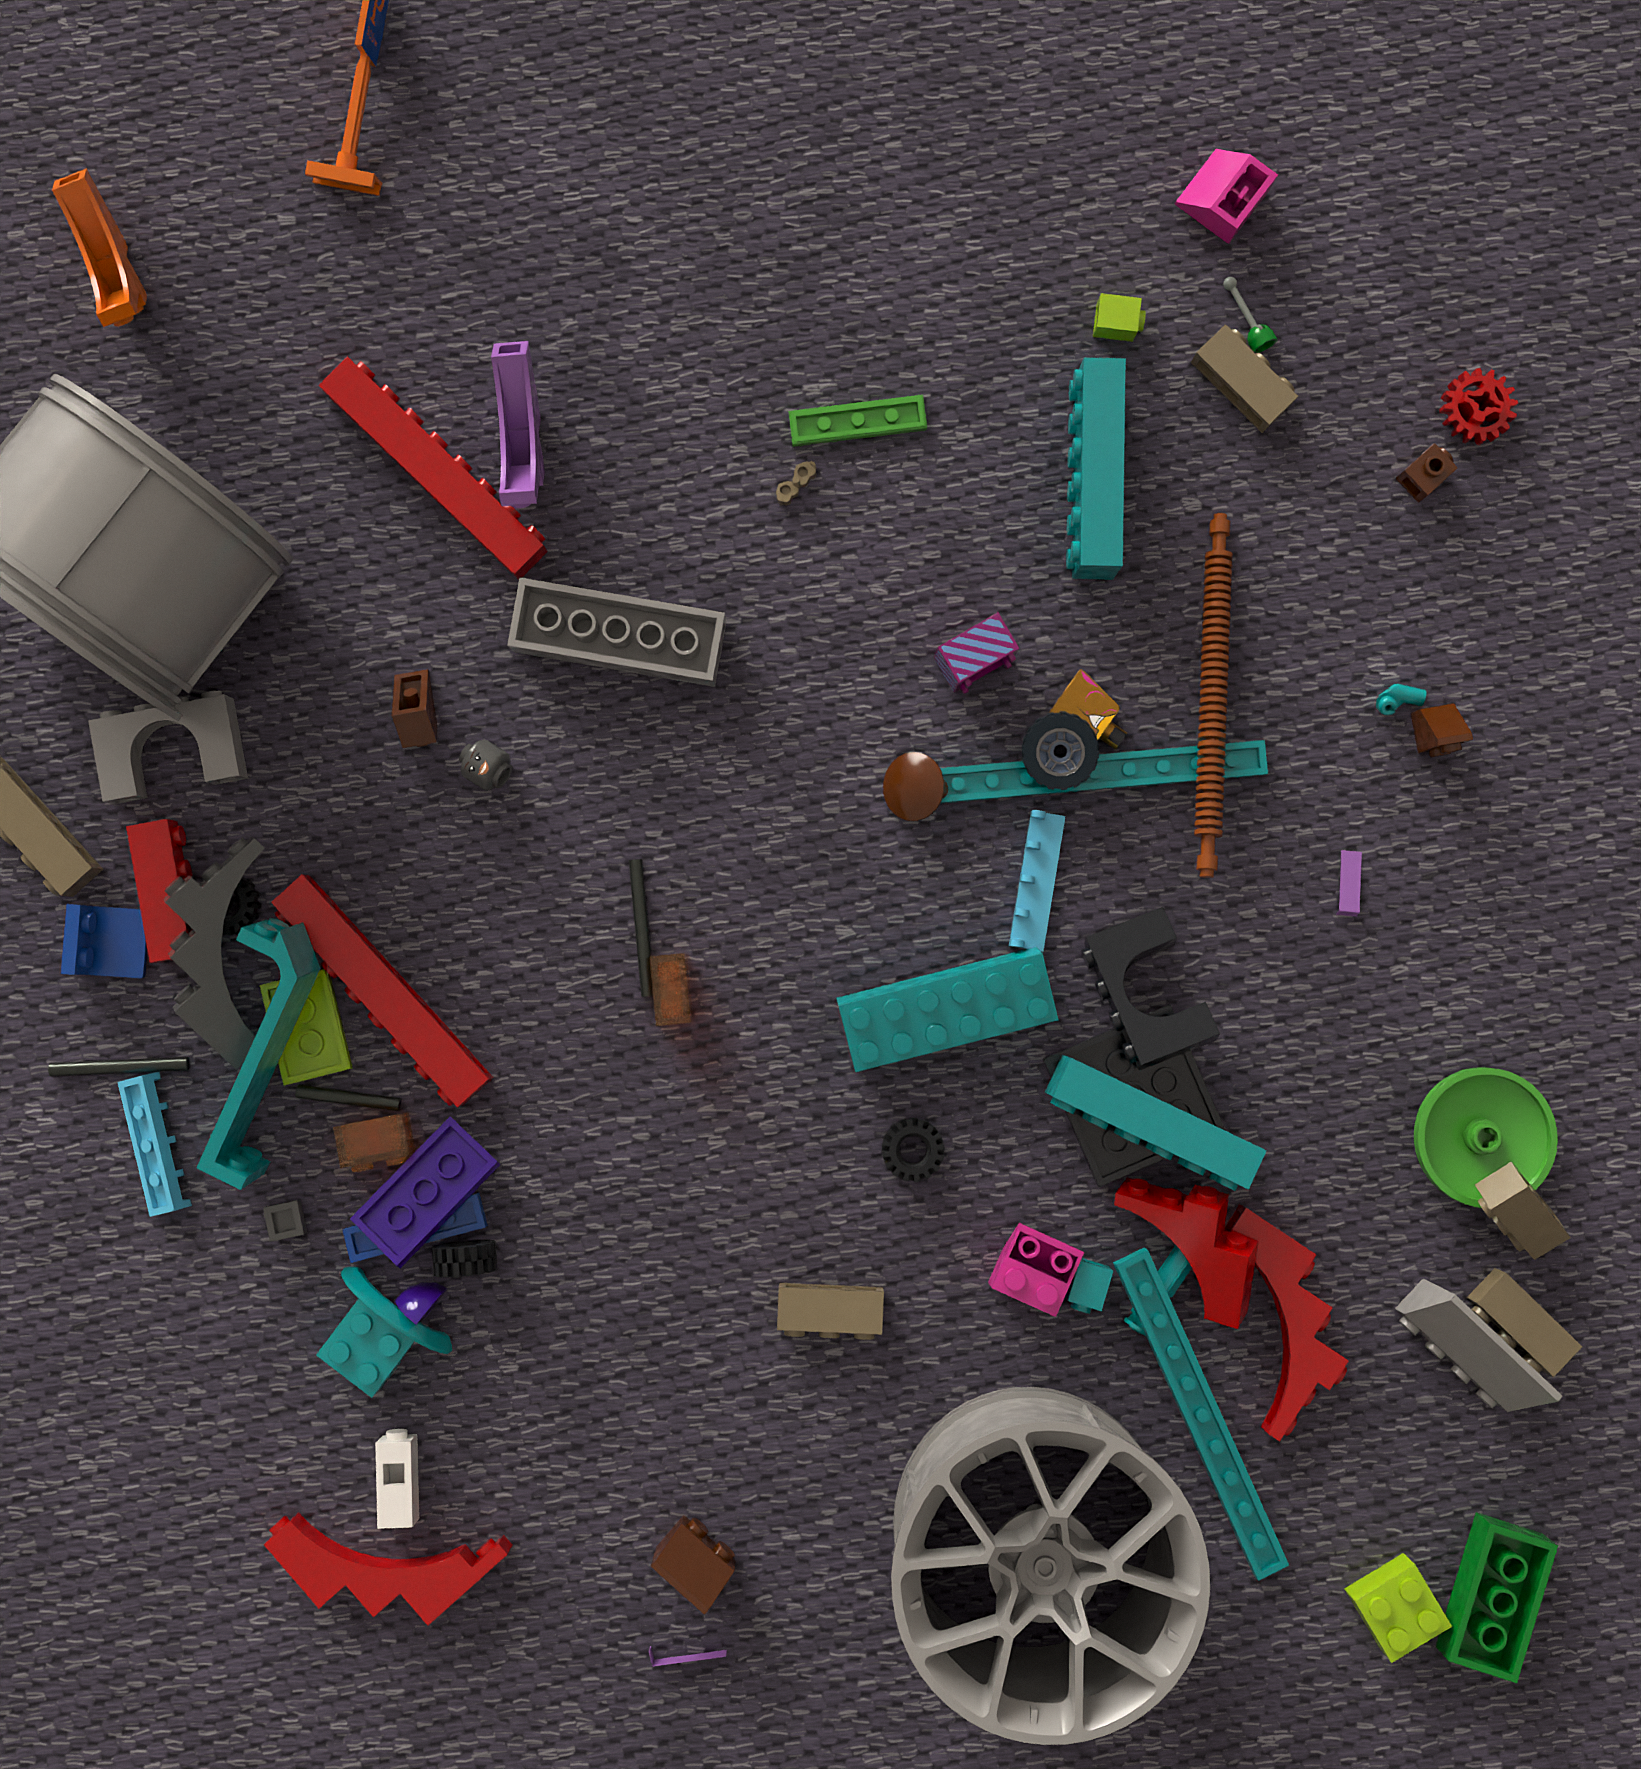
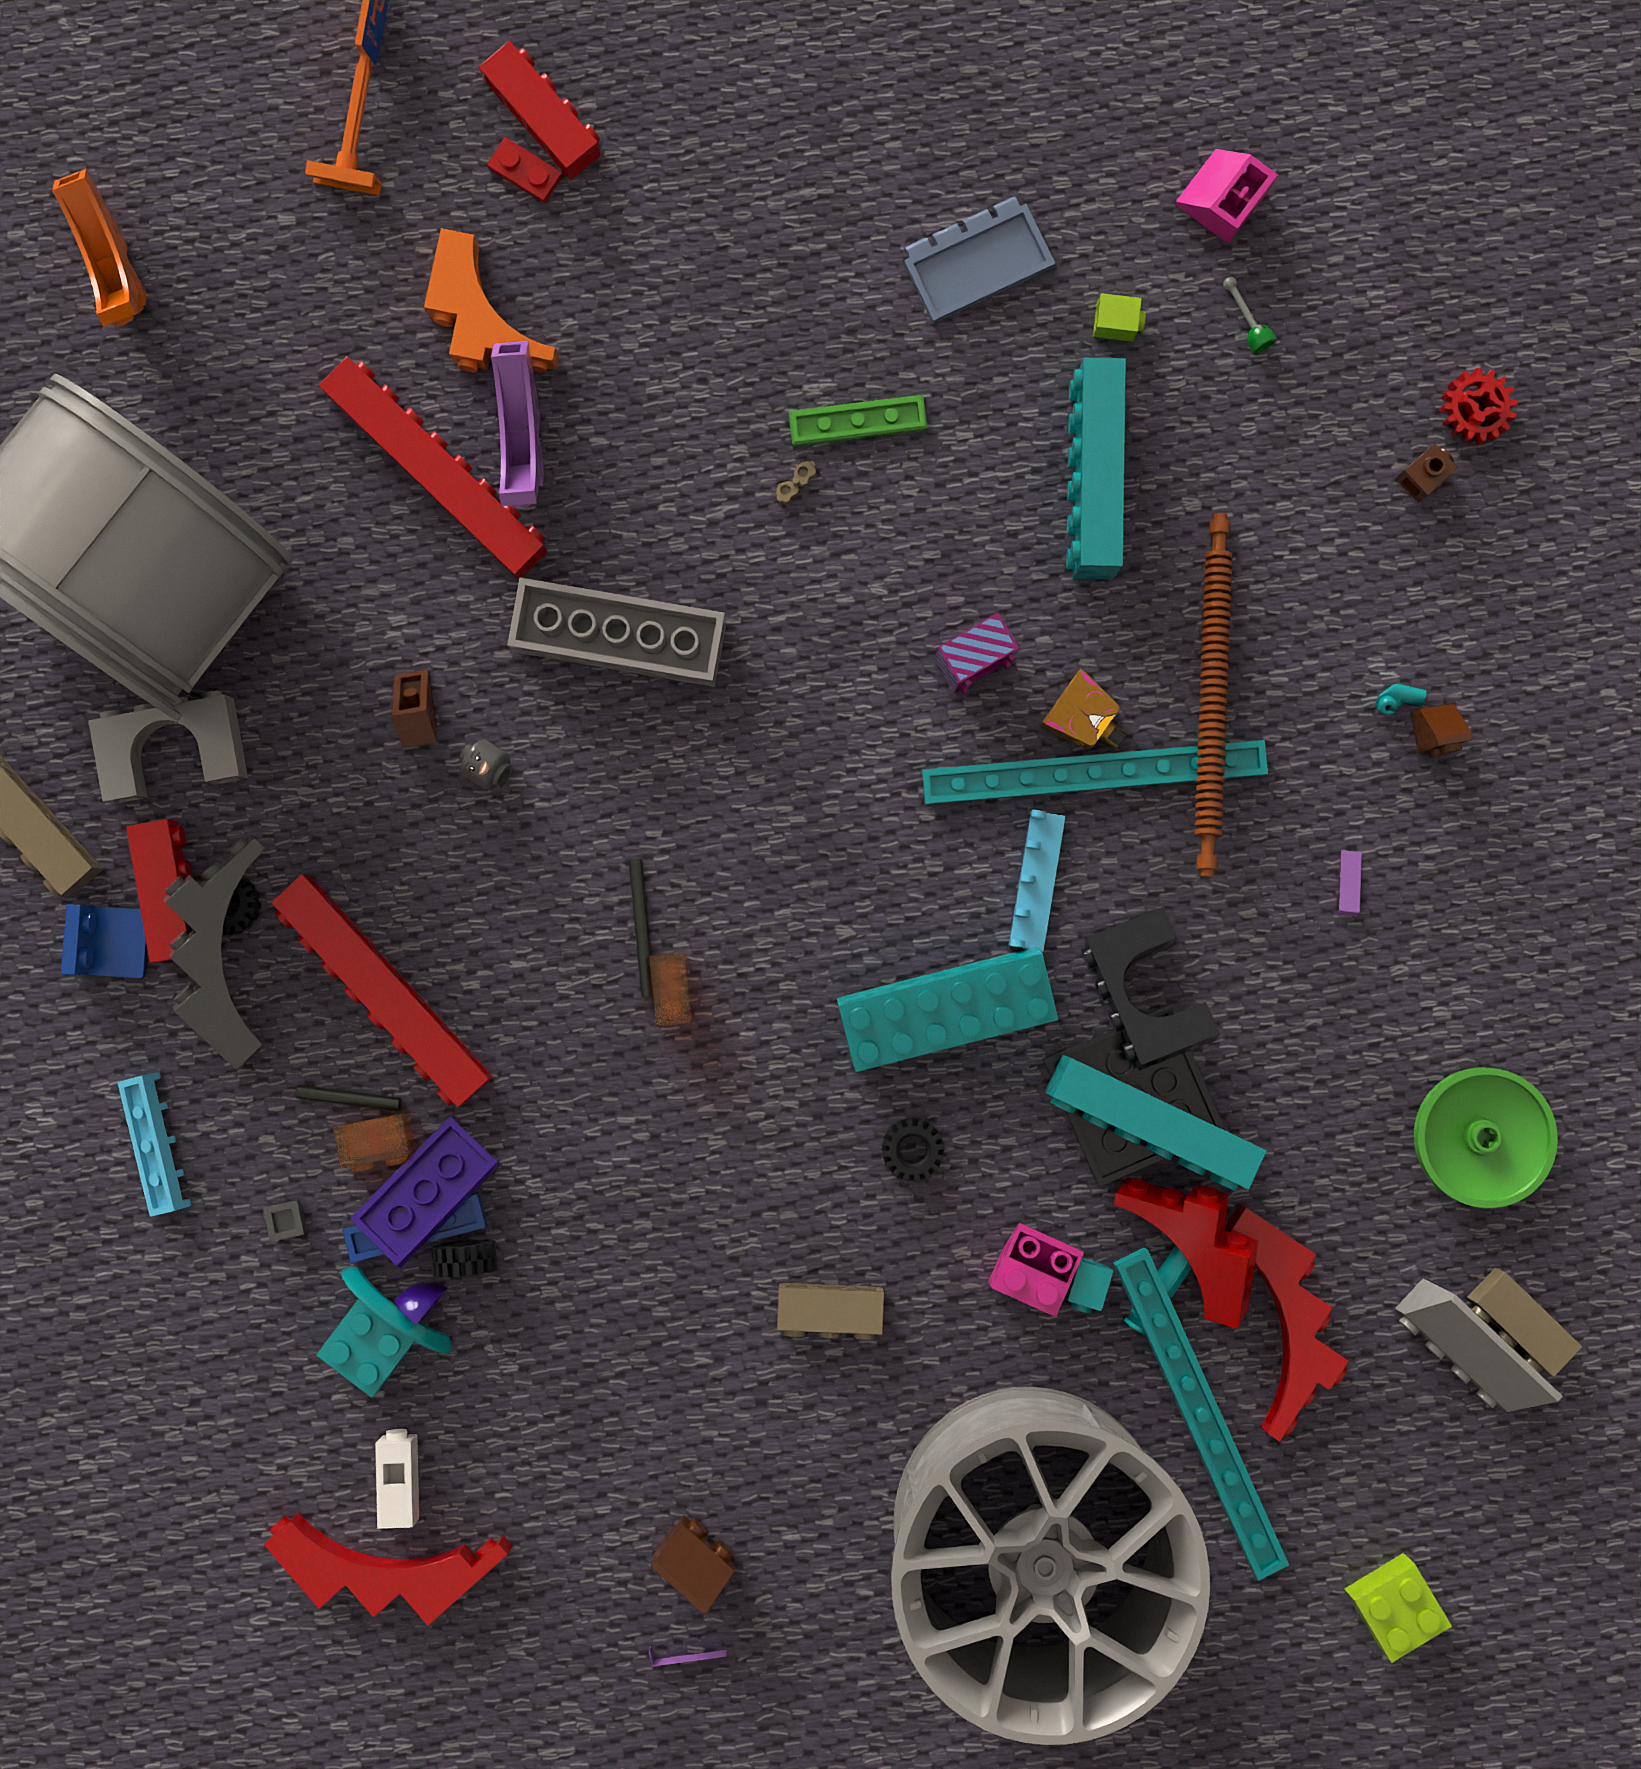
pearl dark grey bar [48,1057,190,1077] -> none
teal panel [197,918,321,1190] -> none
lime tile [260,969,353,1086] -> none
reddish brown dish [883,752,948,821] -> none
black wheel [1022,711,1099,790] -> none
dark tan brick [1191,324,1298,433] -> none
green brick [1435,1512,1558,1683] -> none
dark tan brick [1475,1162,1571,1260] -> none
none -> orange arch [424,228,559,373]
none -> red brick [478,41,601,181]
none -> red plate [487,137,563,204]
none -> sand blue hinge [904,196,1056,324]

